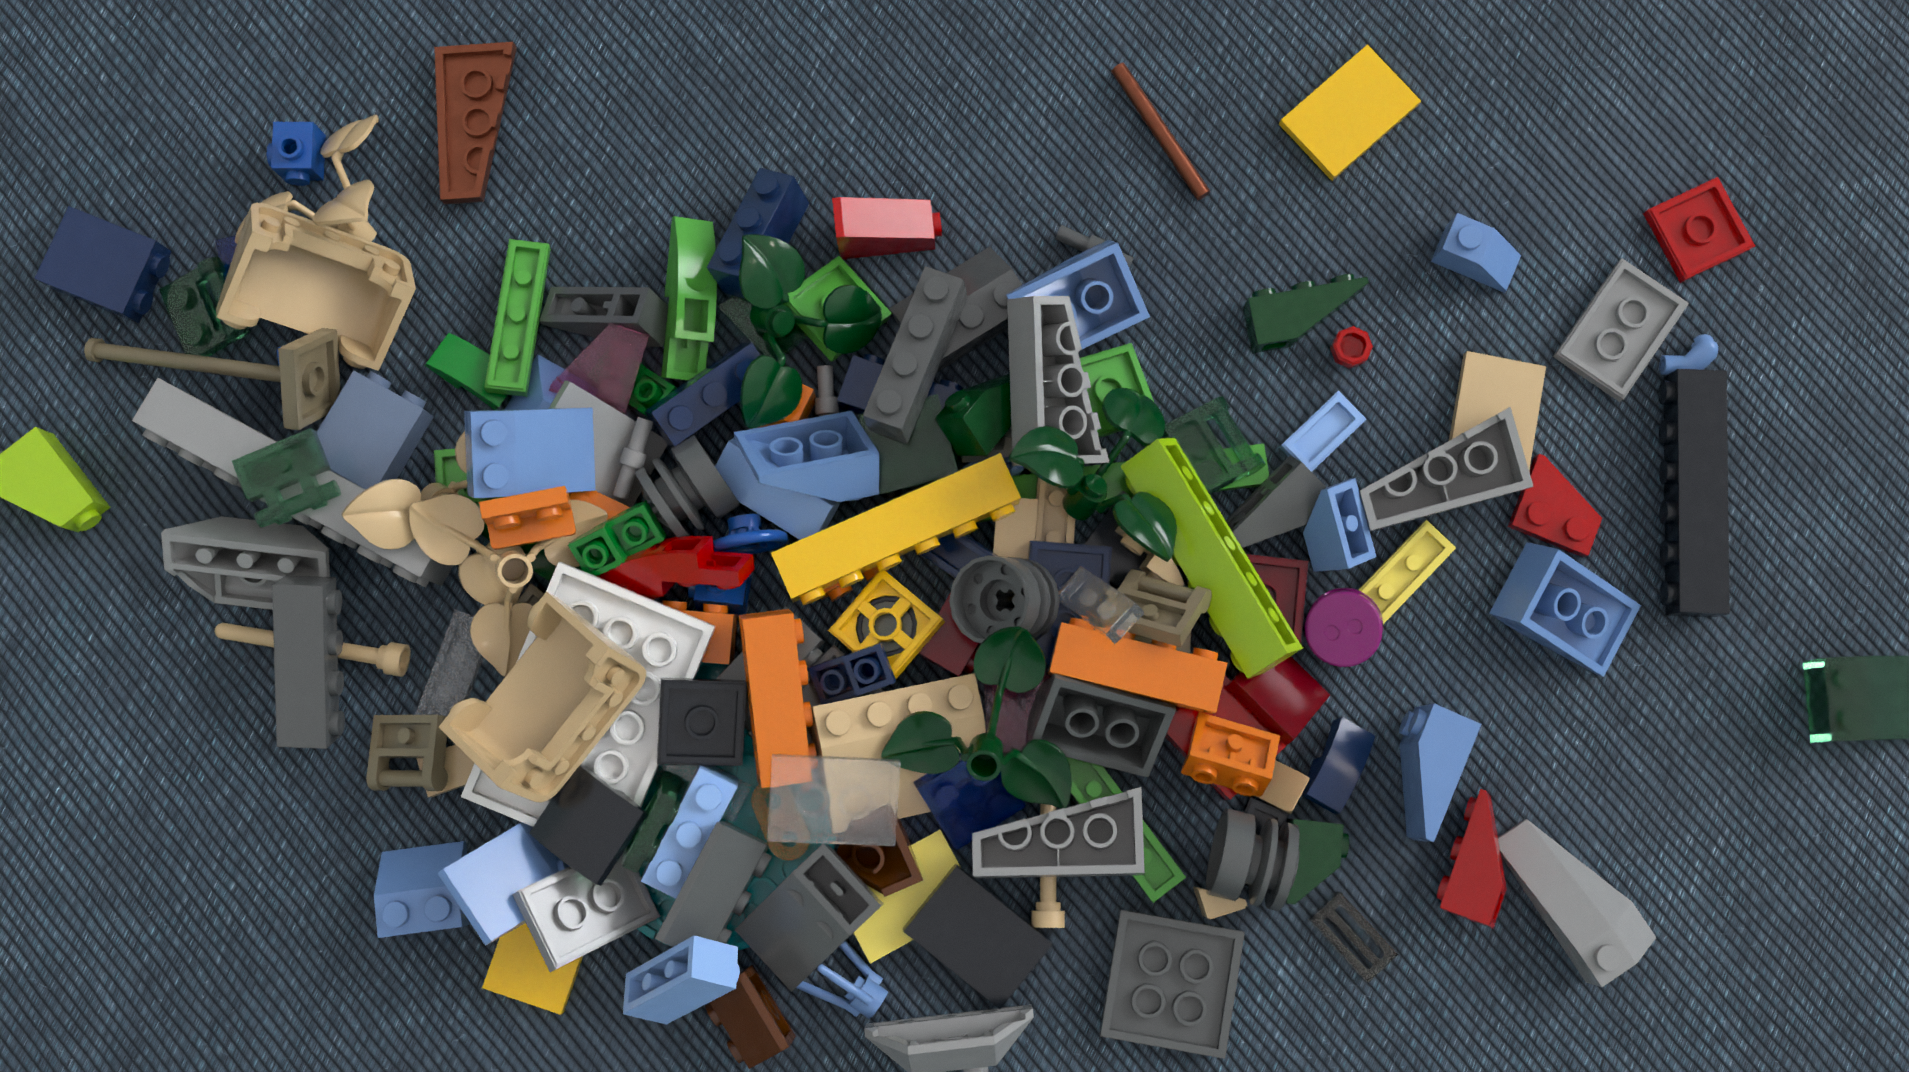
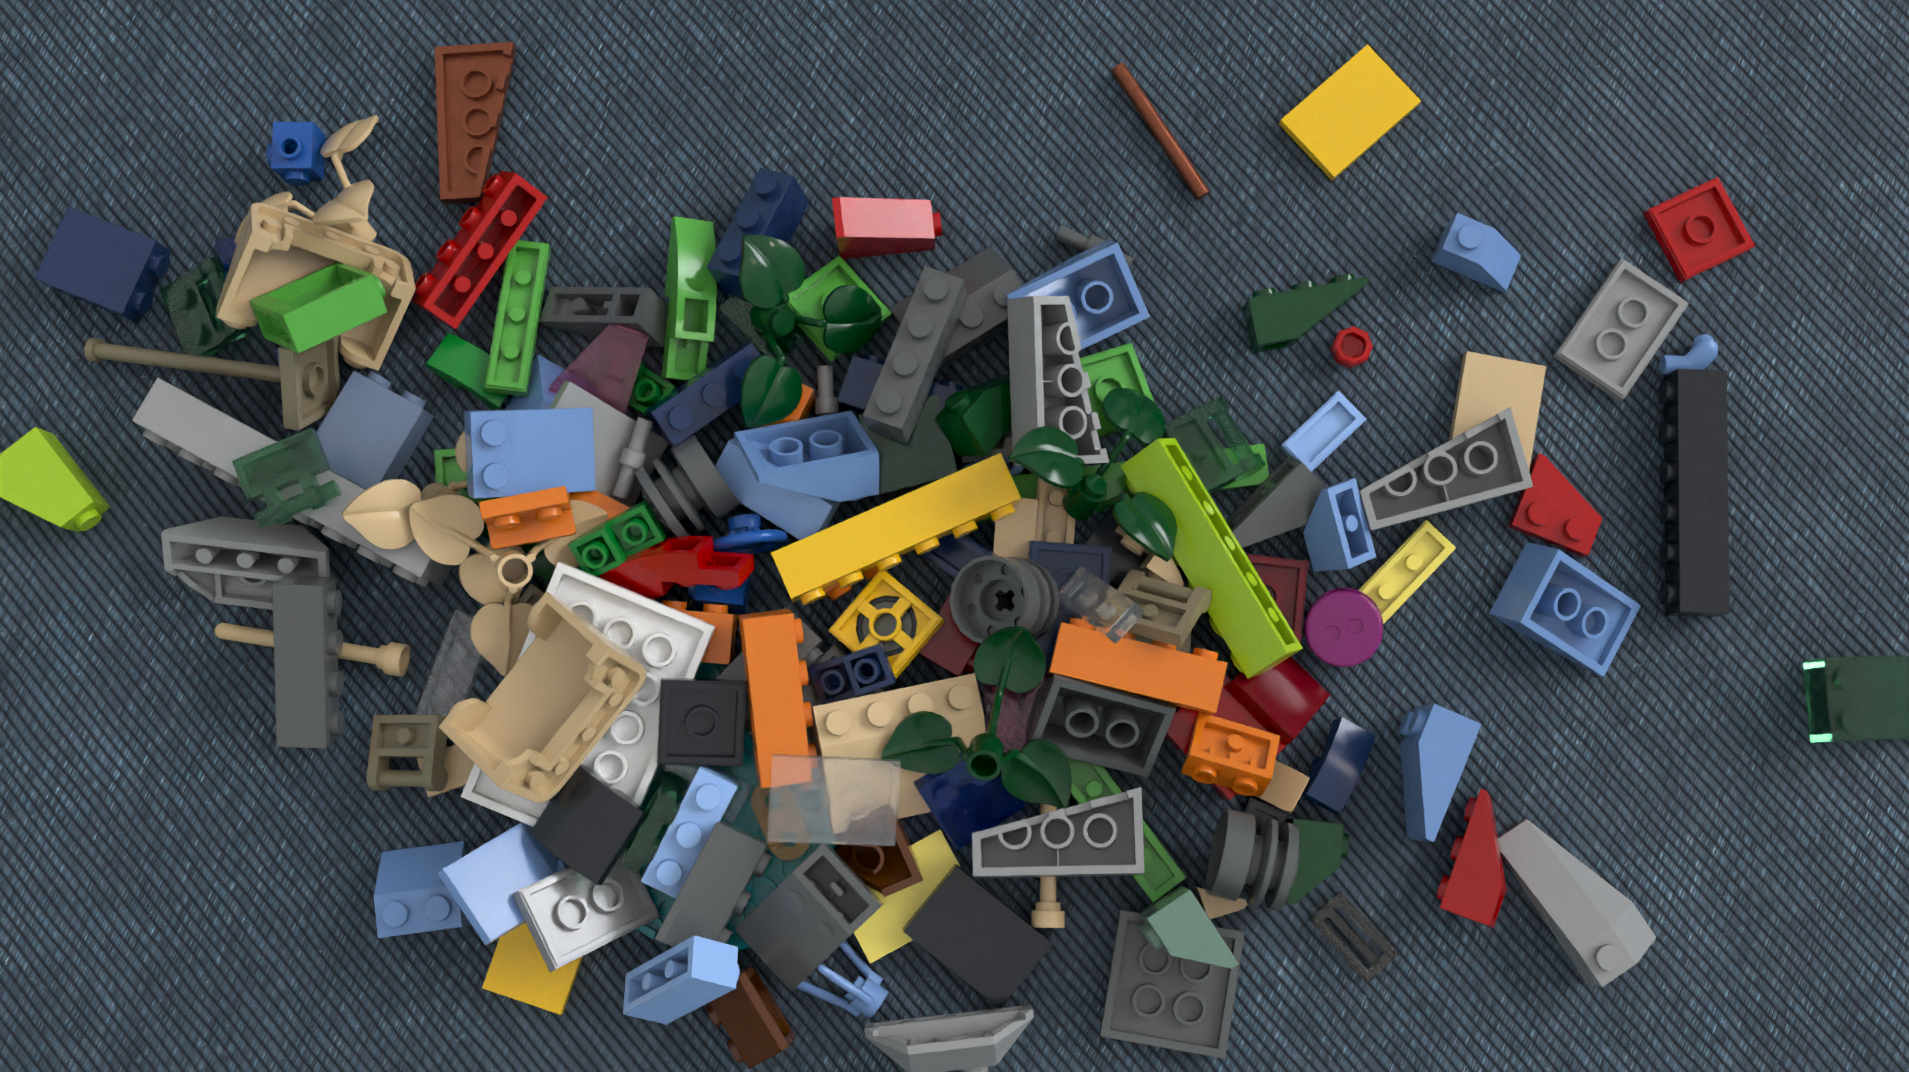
none -> bright green window [249,261,388,354]
none -> red brick [411,171,548,329]
none -> sand green slope [1138,886,1239,969]

